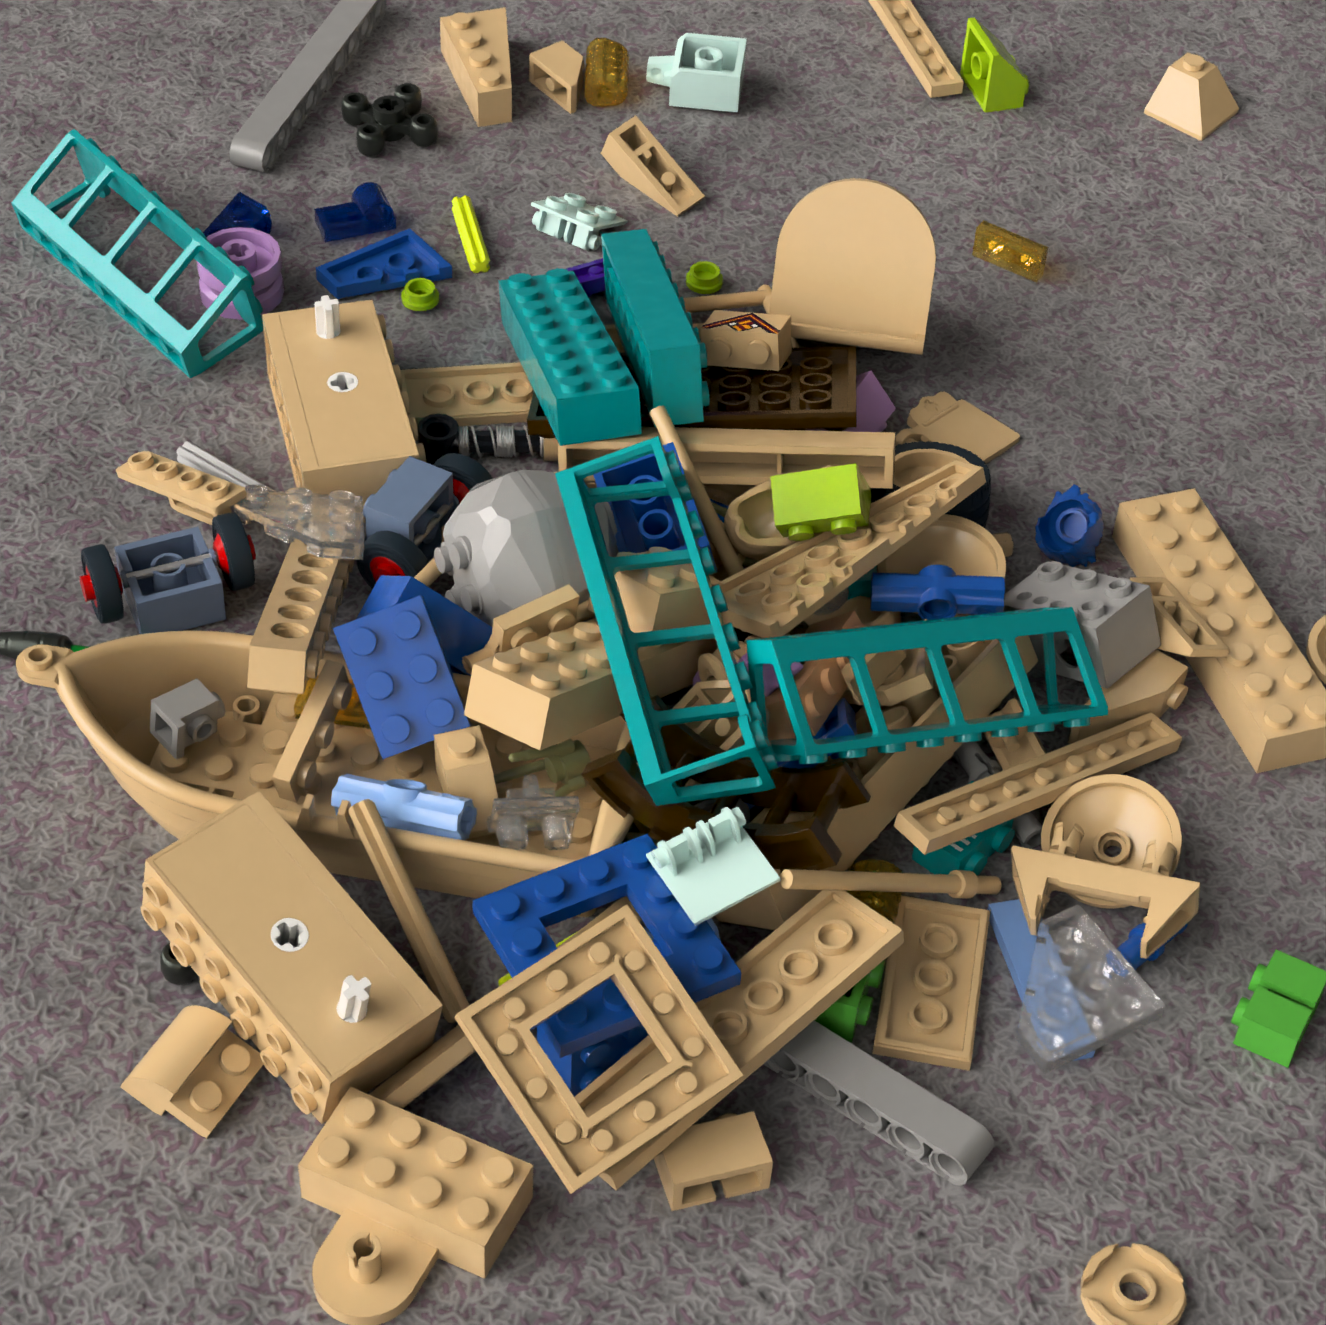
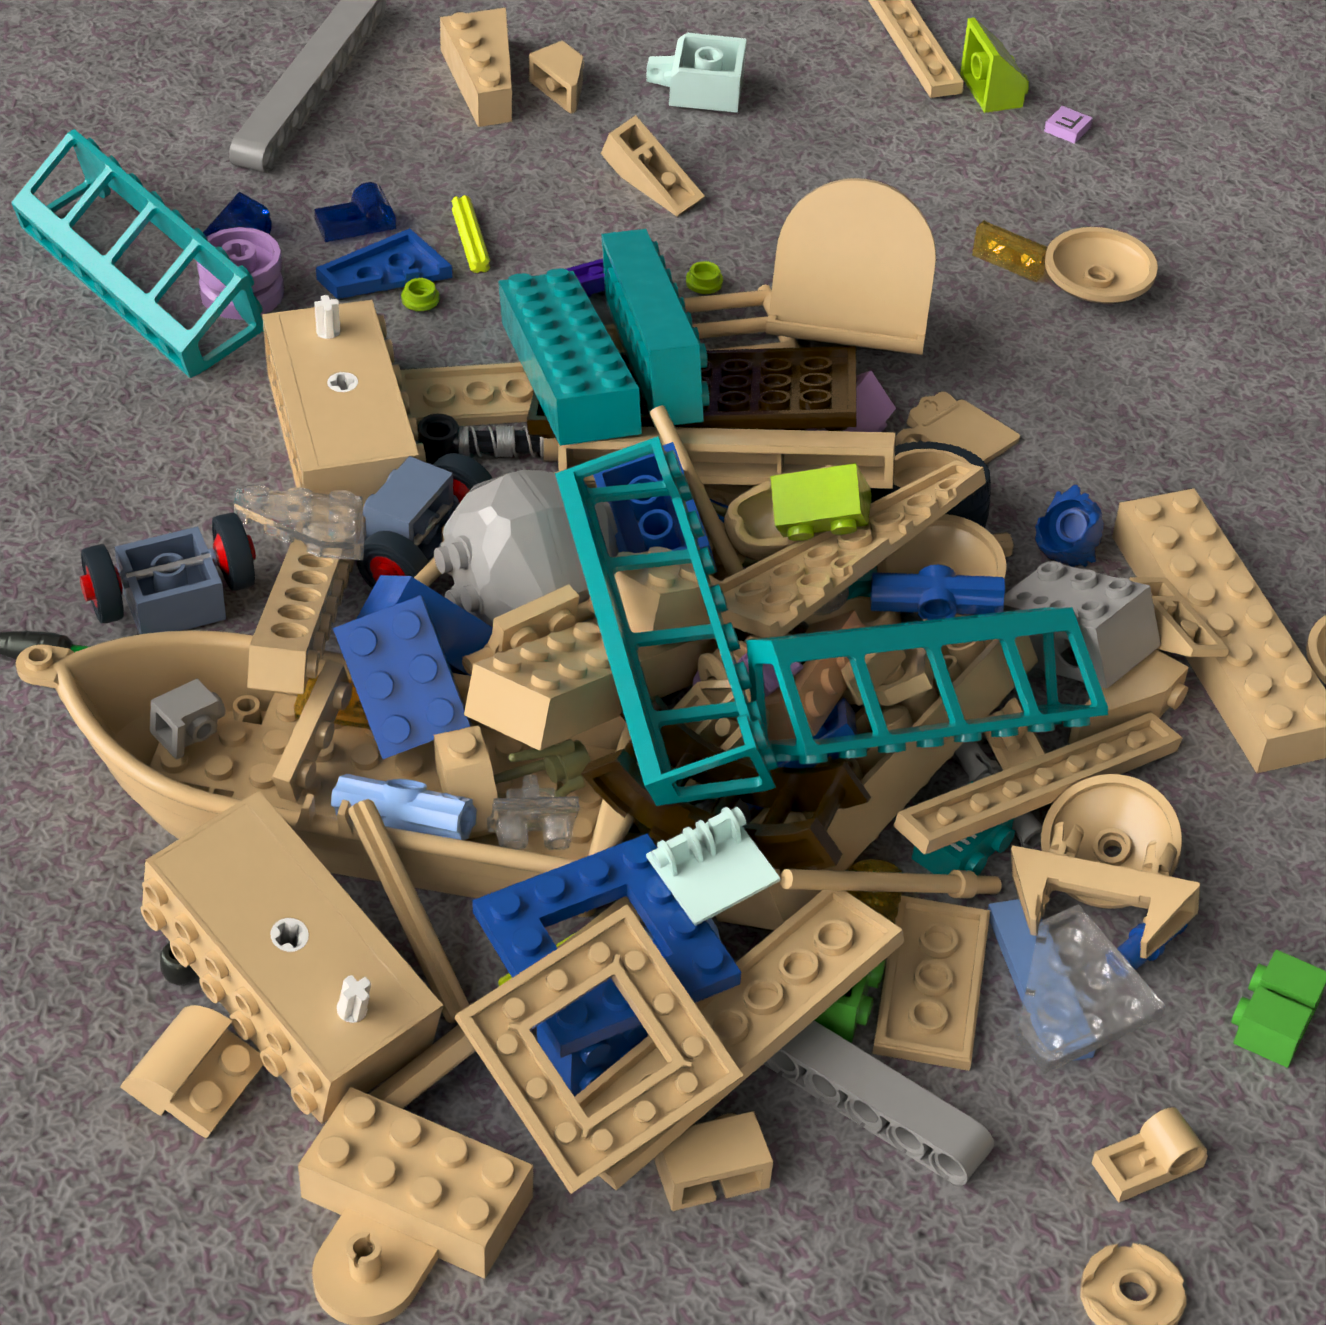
tan bracket [116,451,247,525] -> none
light grey axle [176,441,276,511] -> none
pearl dark grey gear [341,83,438,156] -> none
light aqua hinge [531,193,628,251] -> none
clear yellow piece [585,38,629,107] -> none
tan brick [701,310,792,371] -> none
tan slope [1144,53,1239,141] -> none
none -> lavender tile [1044,106,1092,144]
none -> tan dish [1045,227,1158,304]
none -> tan plate [1092,1107,1208,1203]

